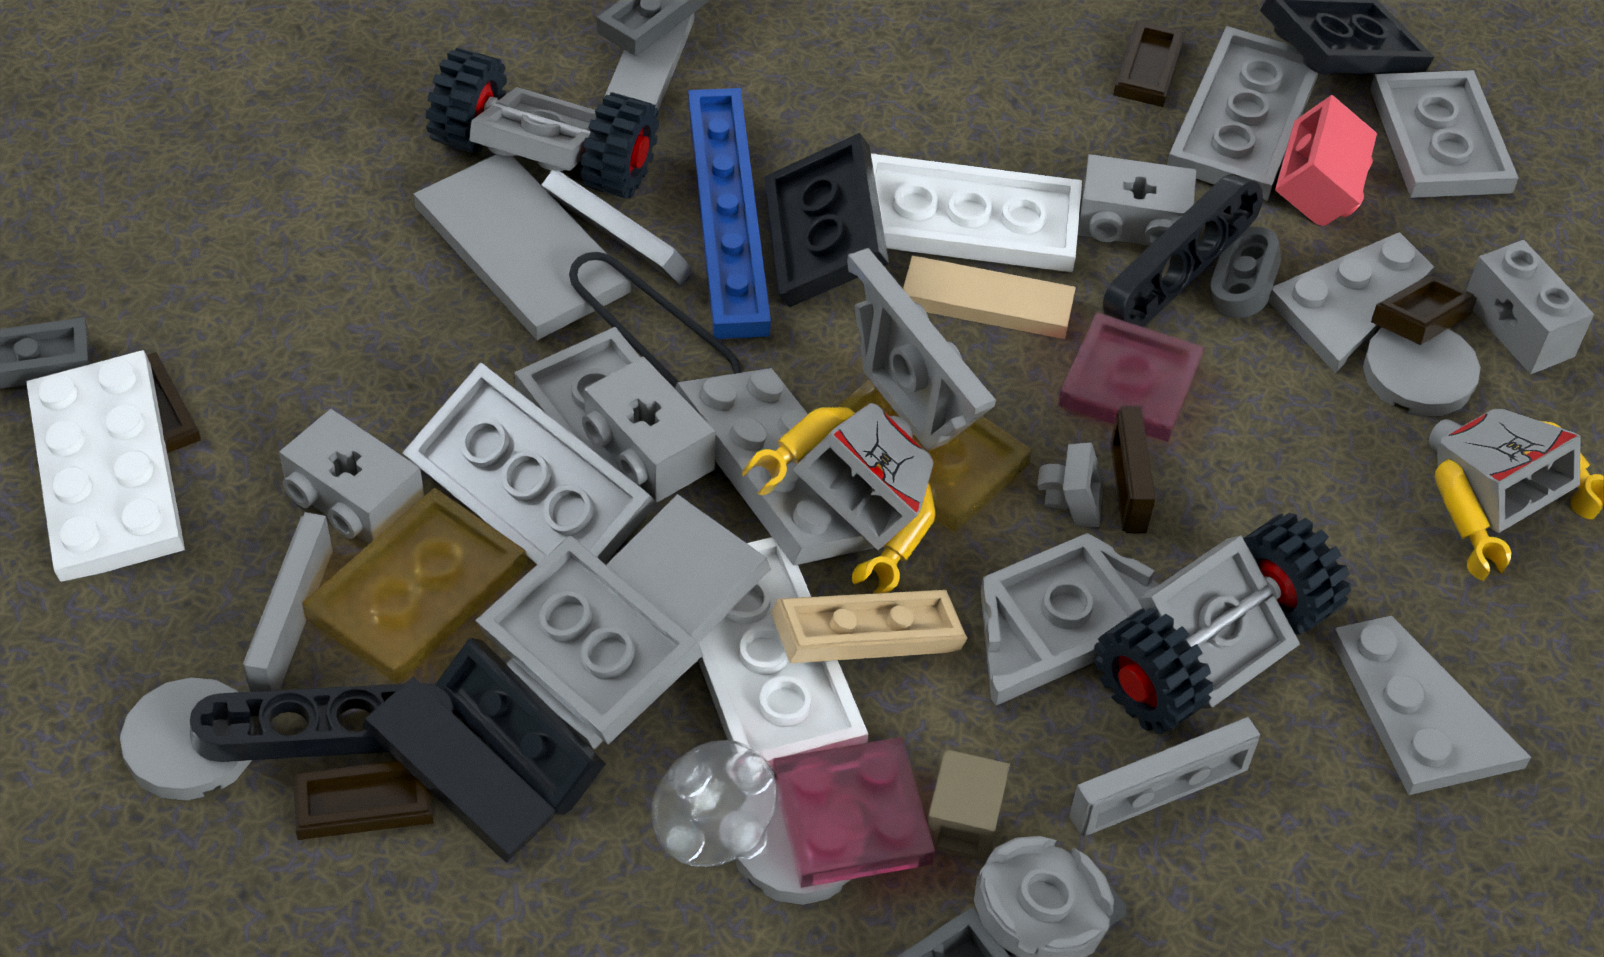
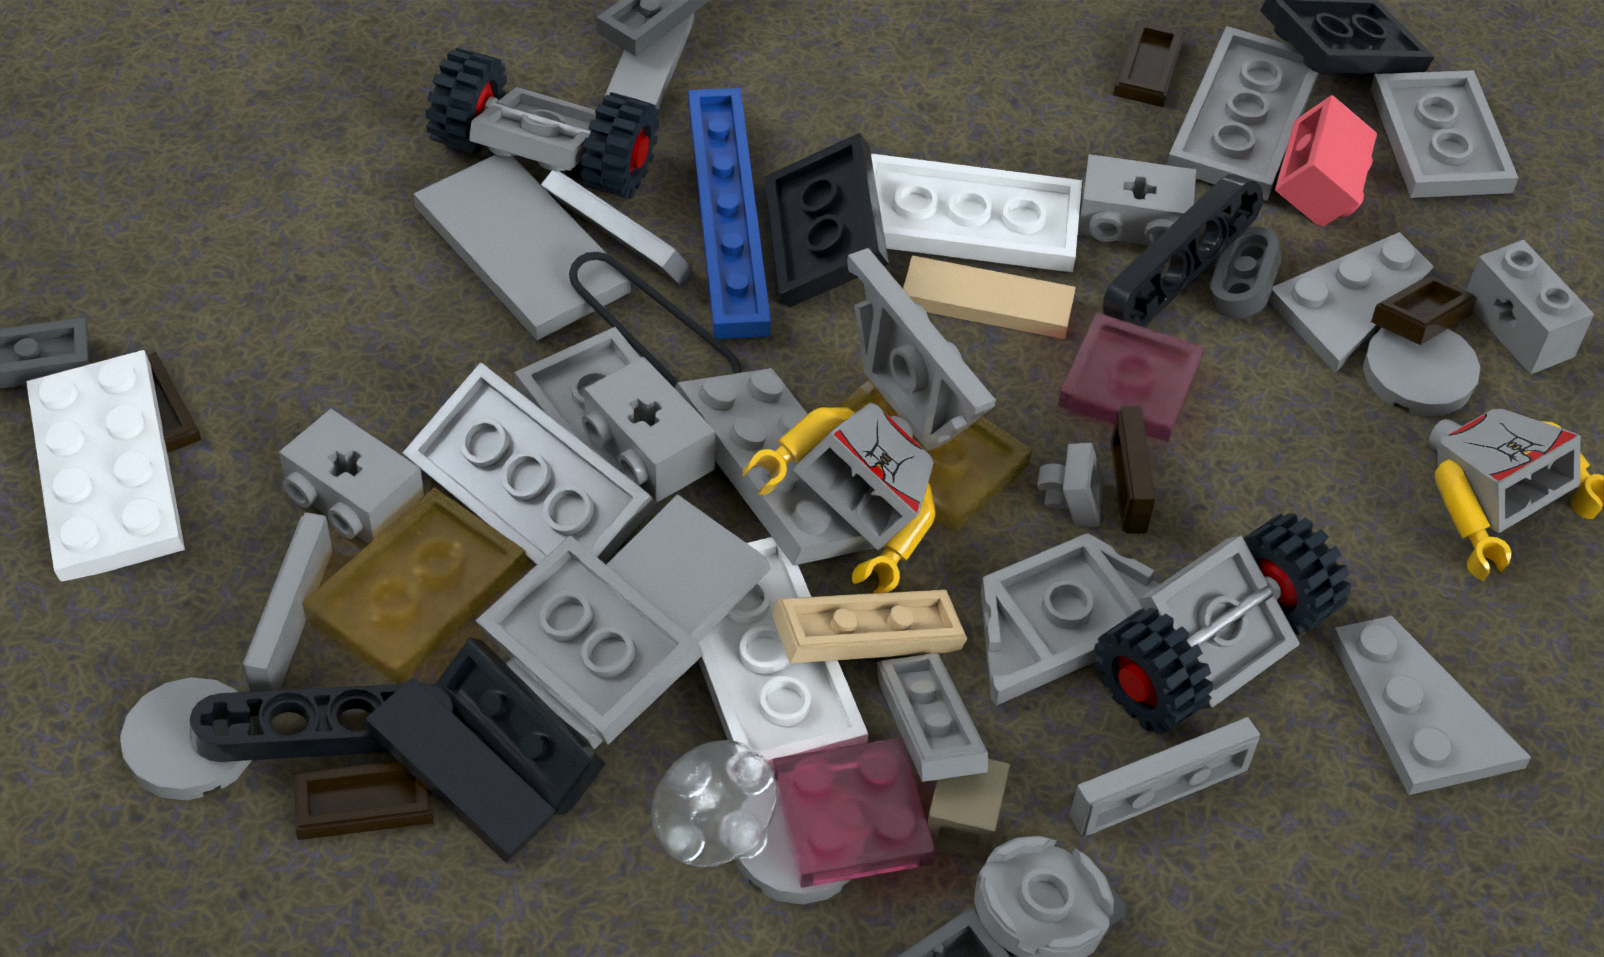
none -> light grey tile [877,653,988,782]

